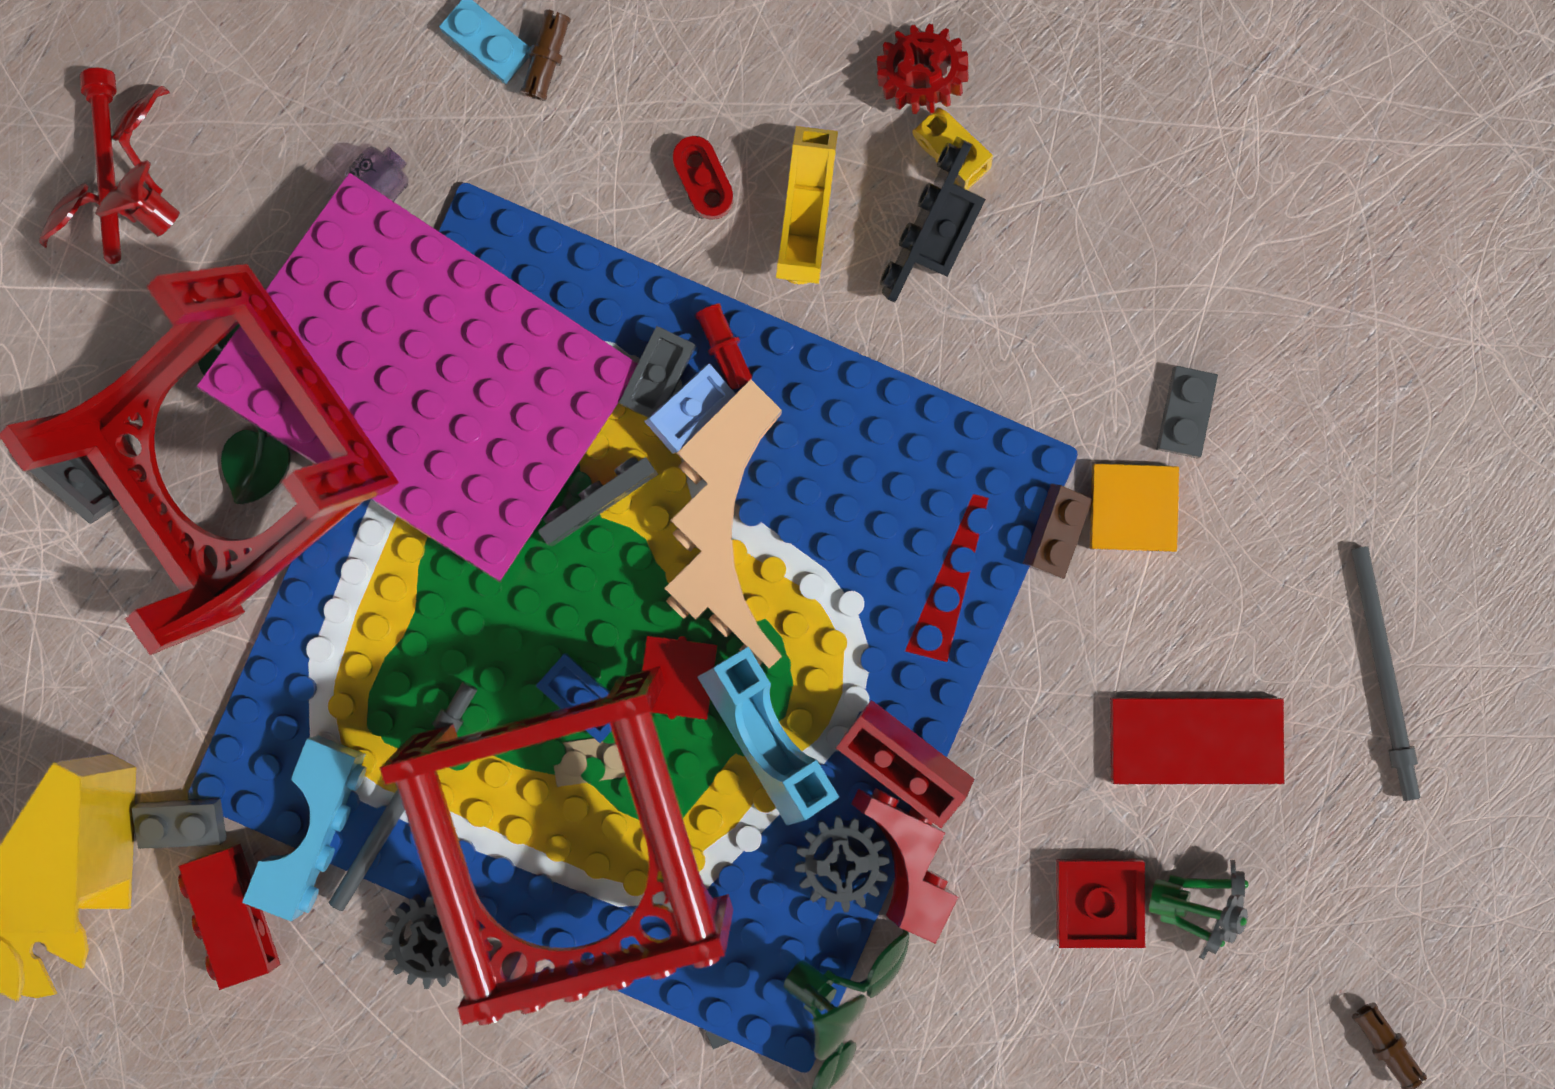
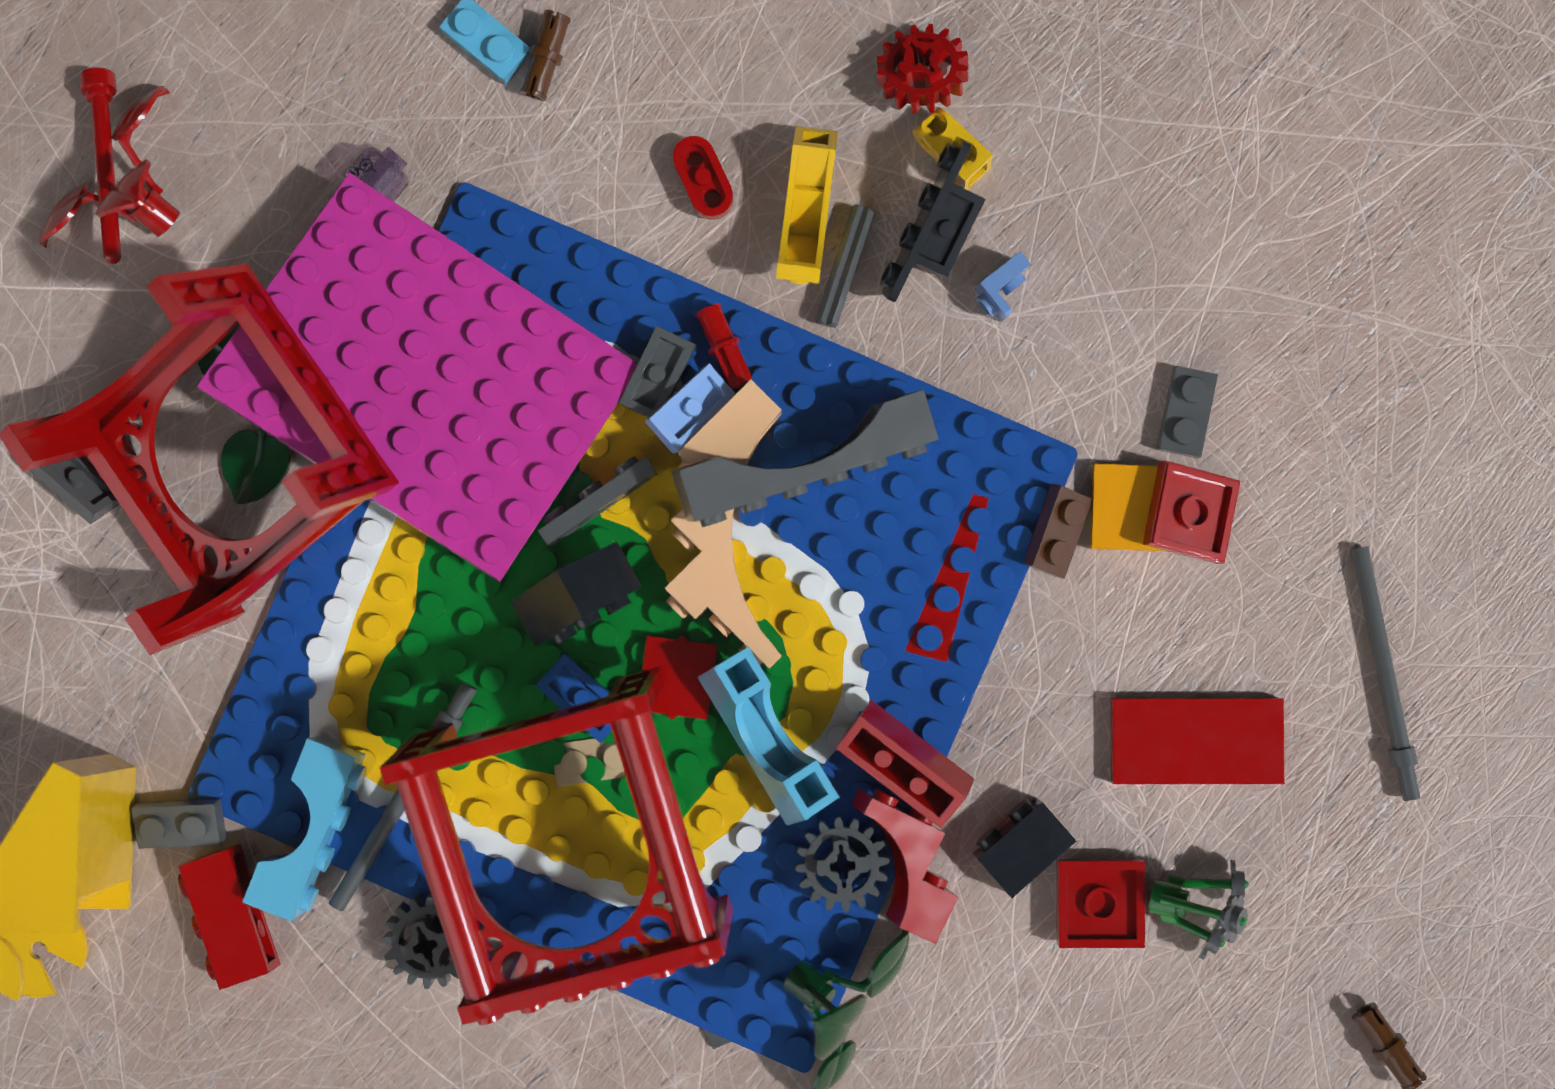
none -> black brick [510,542,642,647]
none -> dark grey arch [671,390,939,527]
none -> dark grey axle [816,205,874,328]
none -> black brick [973,798,1076,898]
none -> medium blue bracket [975,251,1031,322]
none -> red tile [1142,460,1241,564]

